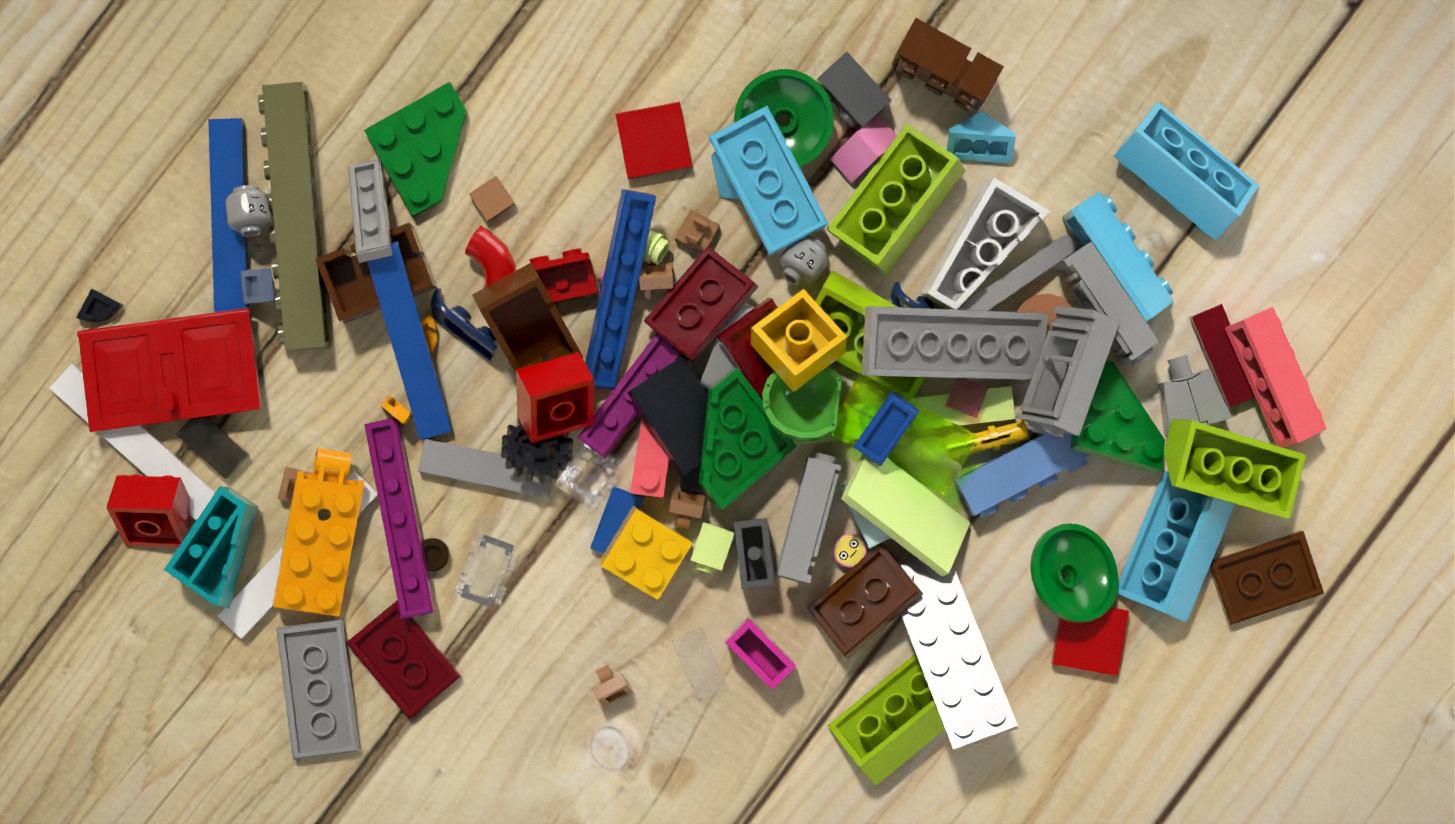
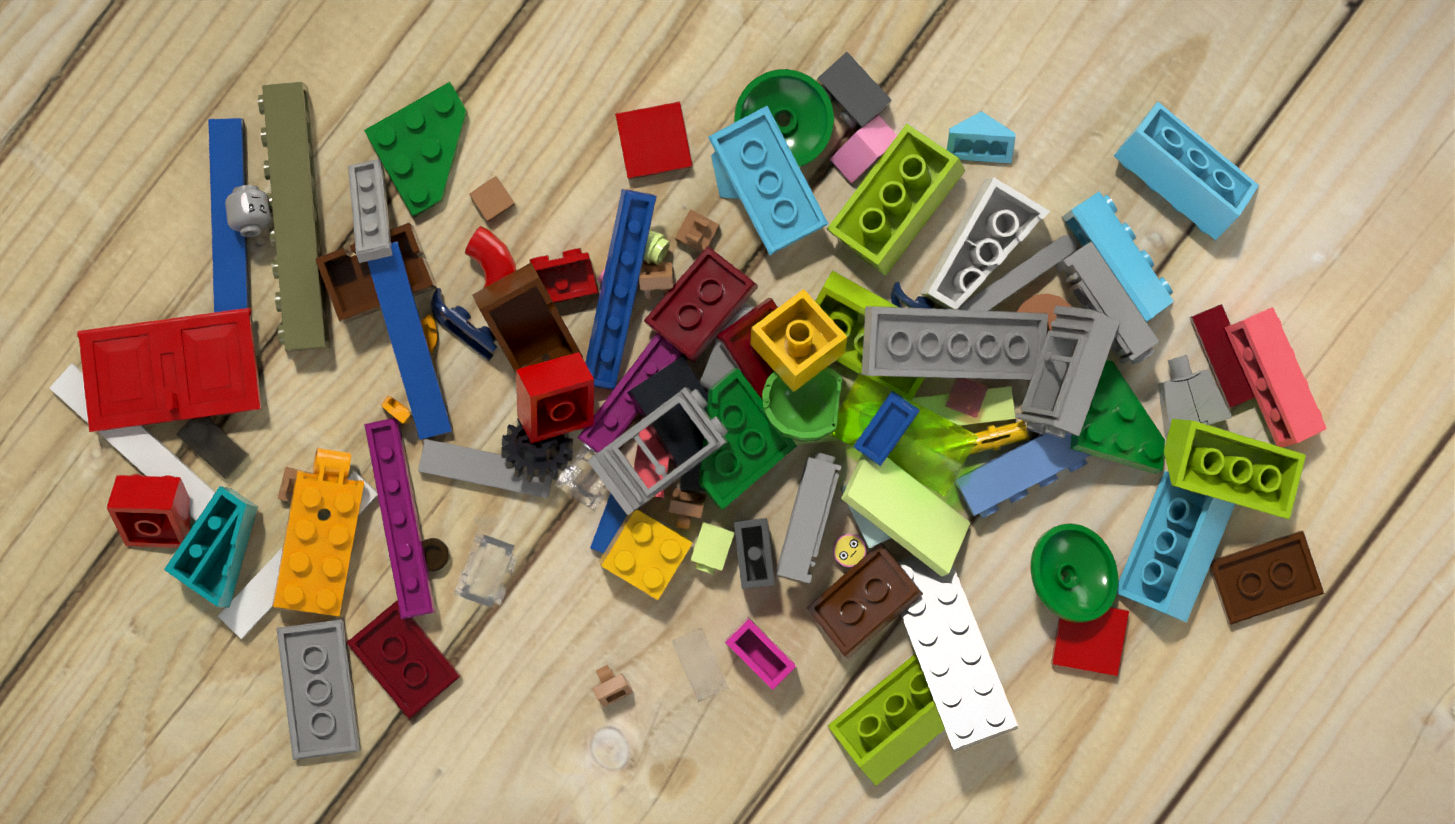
black tile [76,288,123,322] -> none
sand blue plate [240,268,275,304] -> none
light grey head [780,235,829,285] -> none
reddish brown piece [892,18,1004,112] -> none
none -> light grey door [587,387,728,515]

